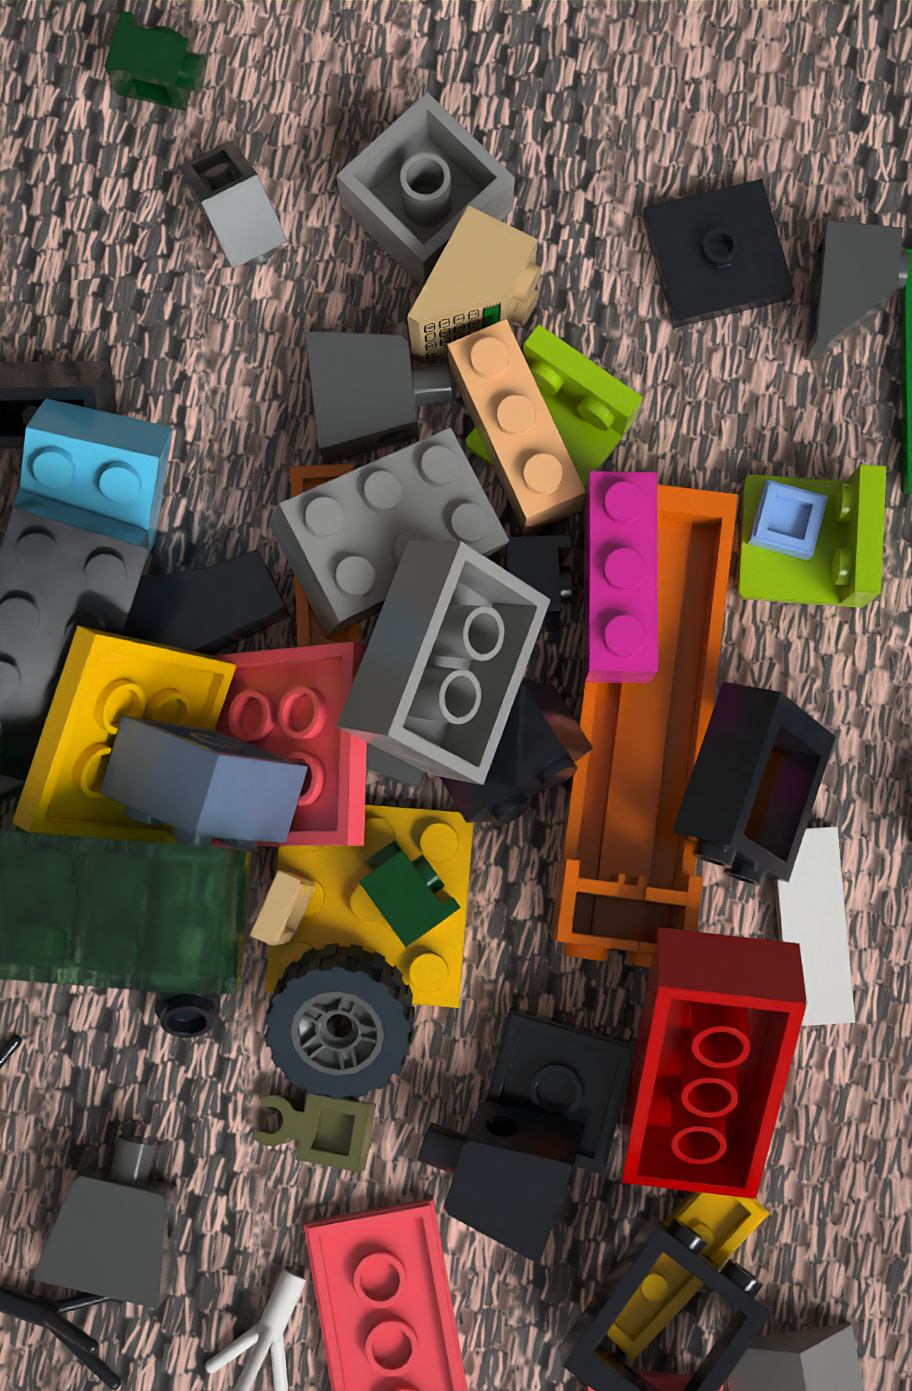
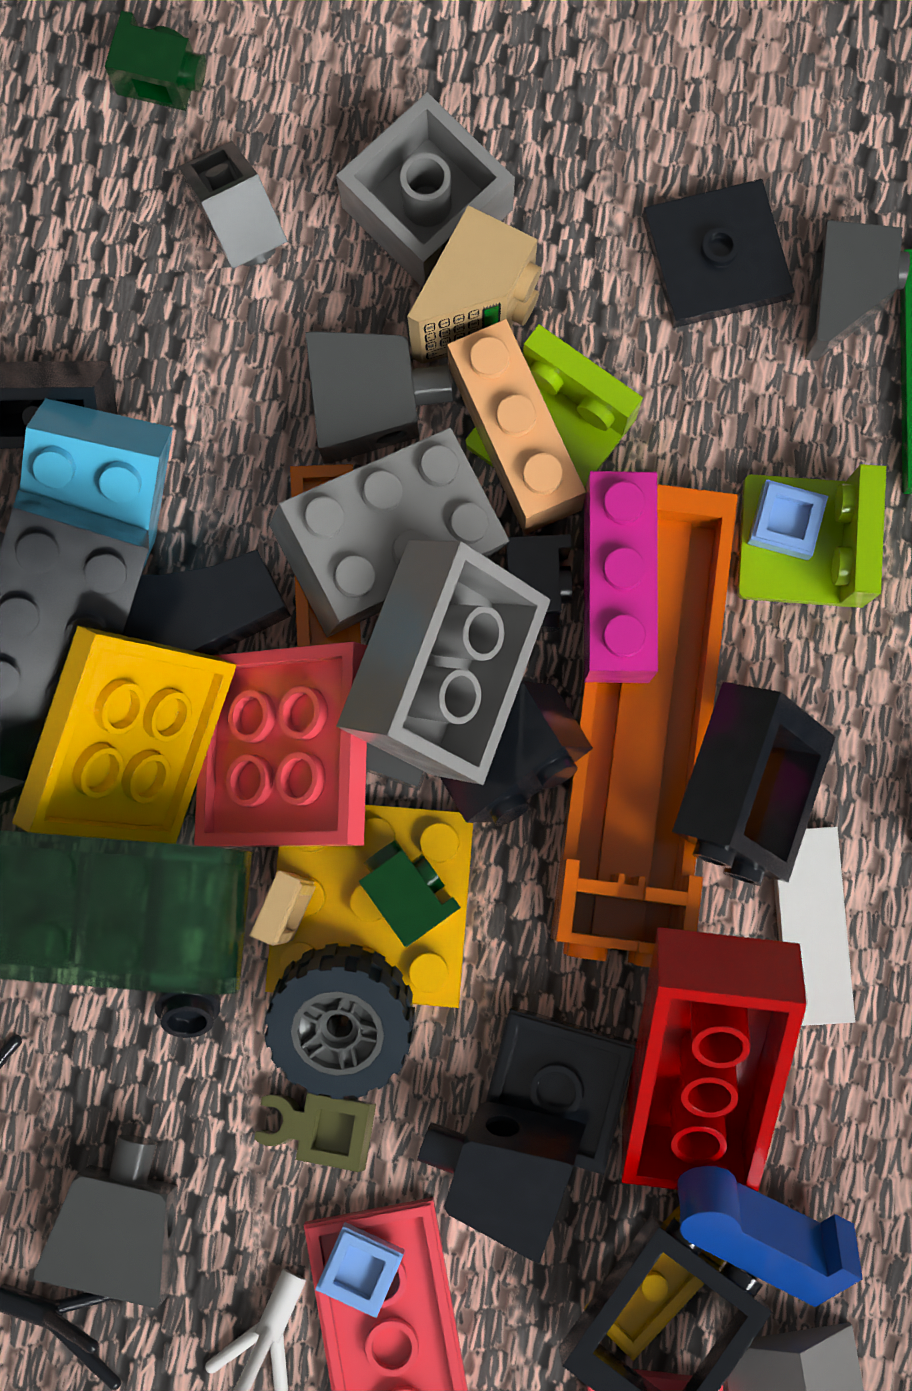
sand blue brick [100,715,308,850] -> none
none -> light blue tile [315,1222,405,1318]
none -> blue leg [677,1166,863,1307]

